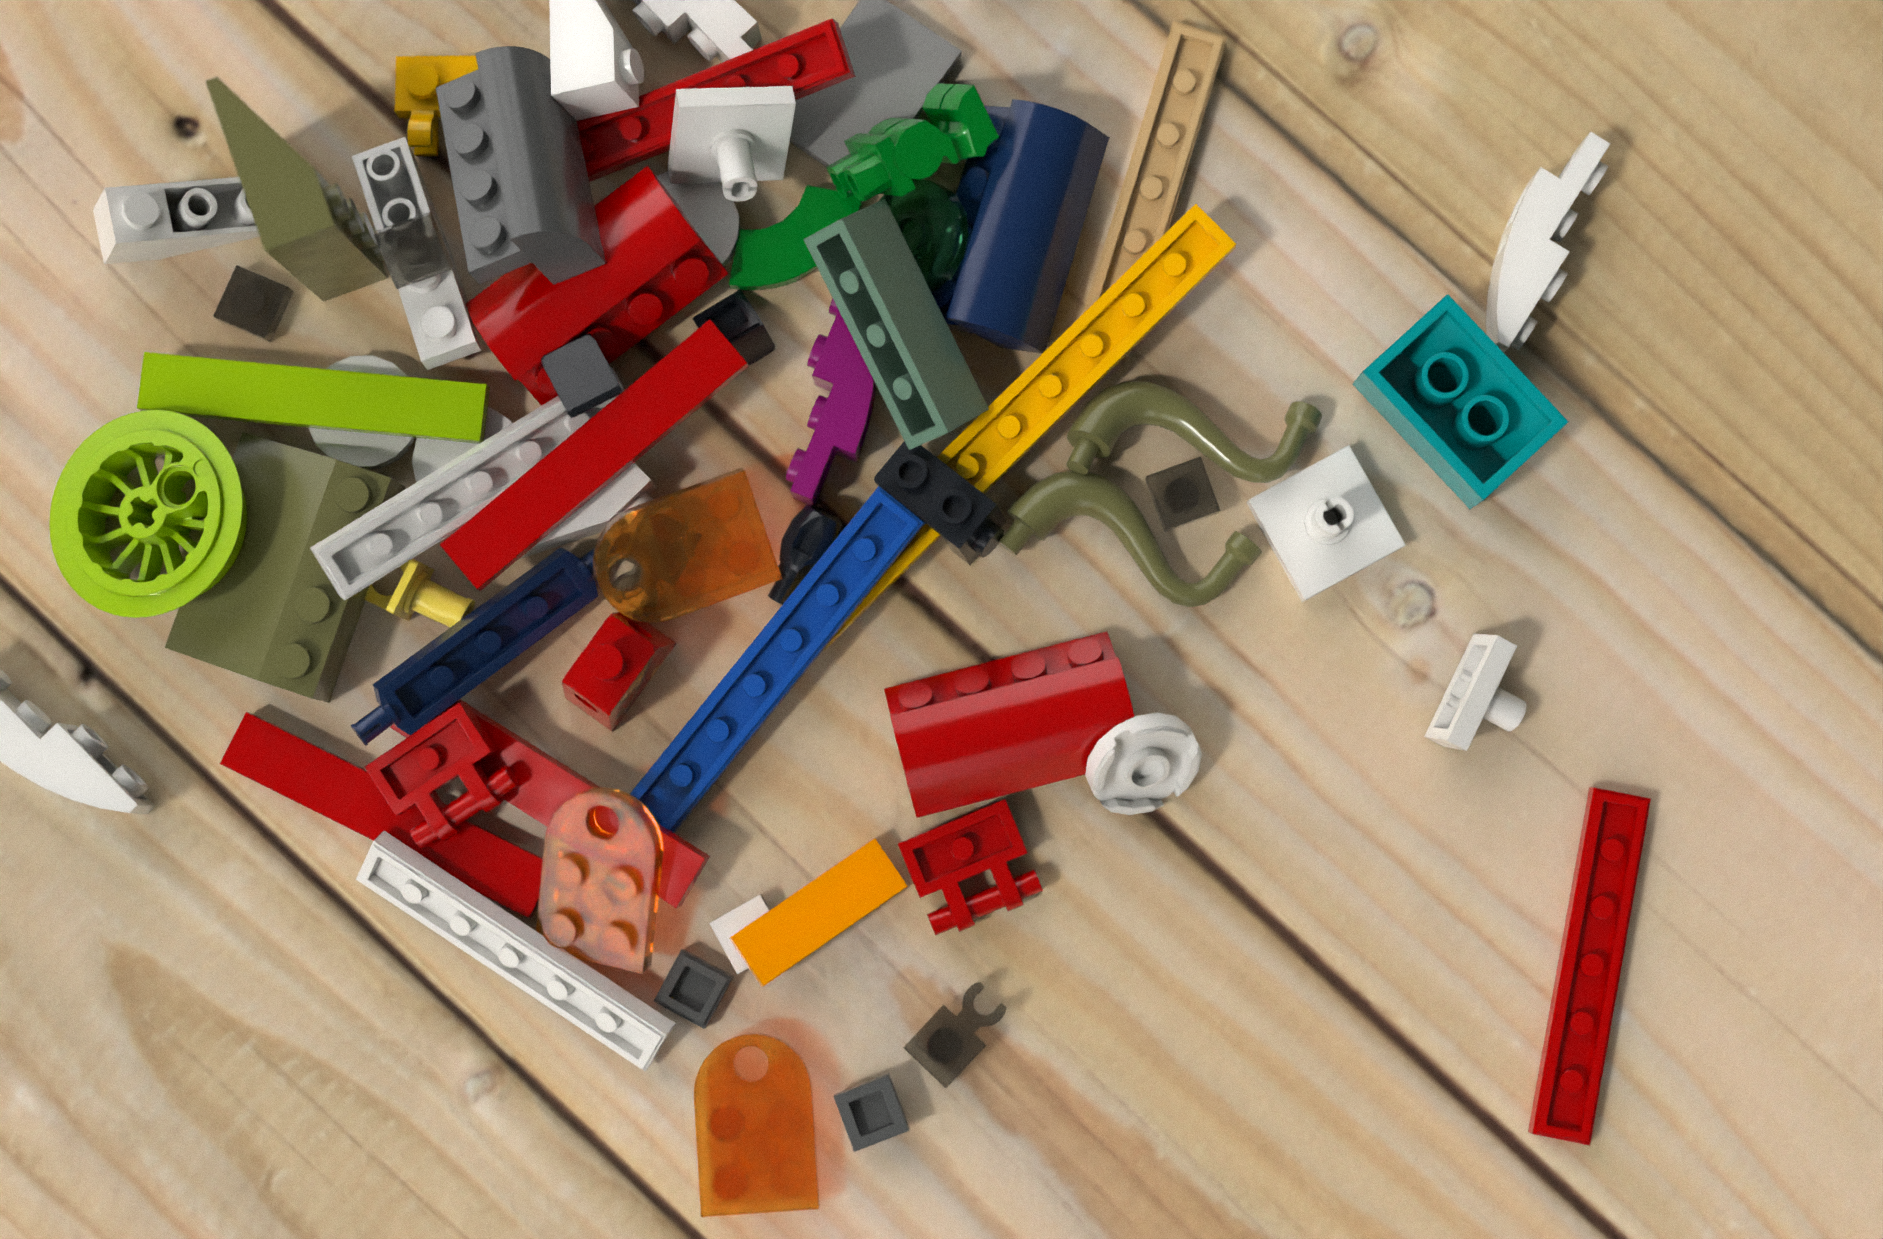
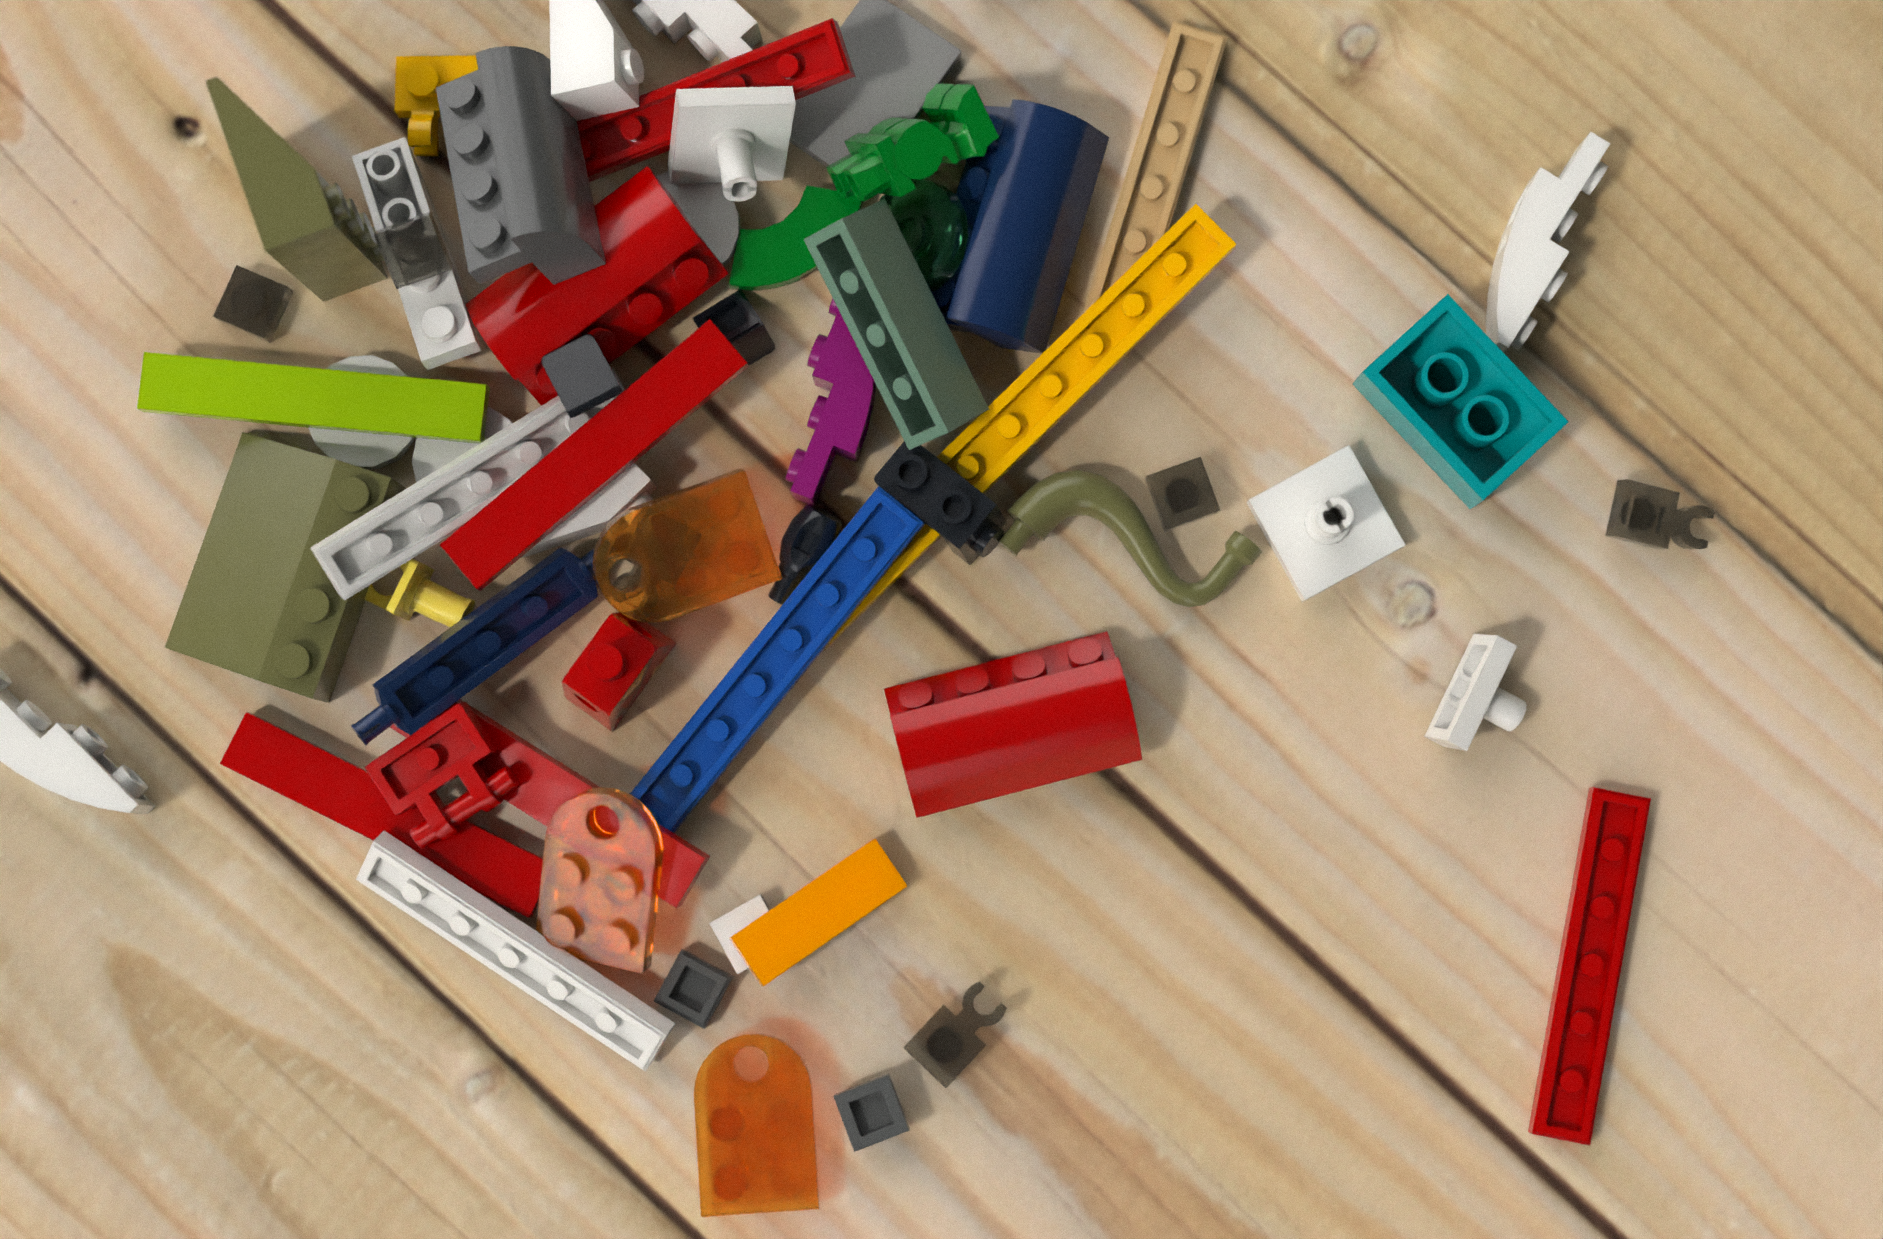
lime piece [49,410,247,618] -> none
white slope [93,177,260,264] -> none
red plate [898,799,1043,935] -> none
olive animal [1067,381,1322,483] -> none
white tile [1085,713,1202,815] -> none
none -> clear smoke plate [1605,479,1715,550]

